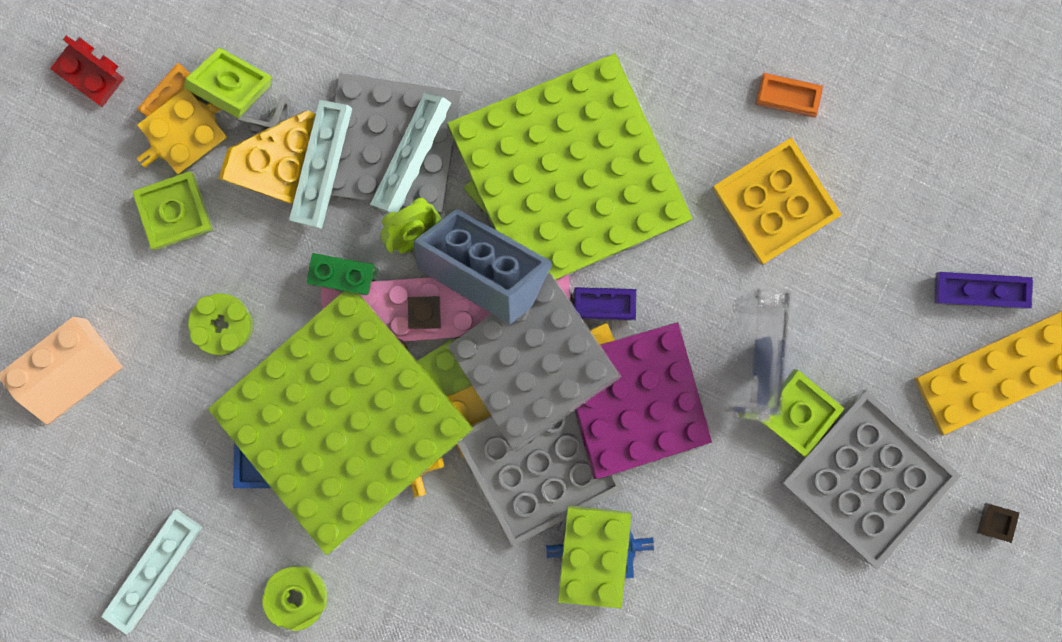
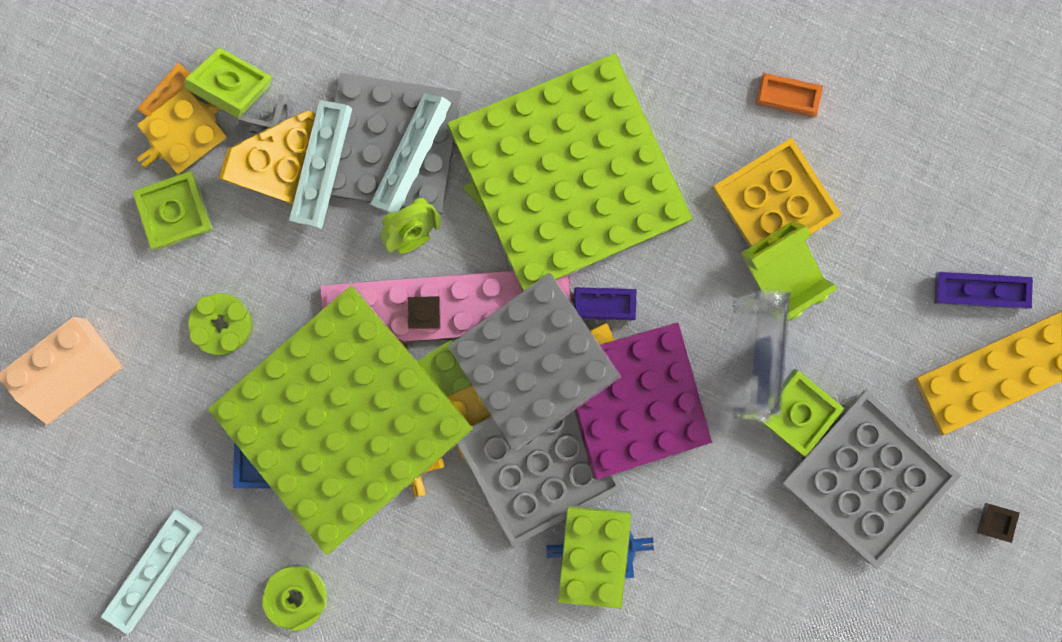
red bracket [50,35,125,107] -> none
green bracket [306,253,379,296] -> none
sand blue slope [414,209,552,325] -> none
none -> lime panel [741,220,837,322]

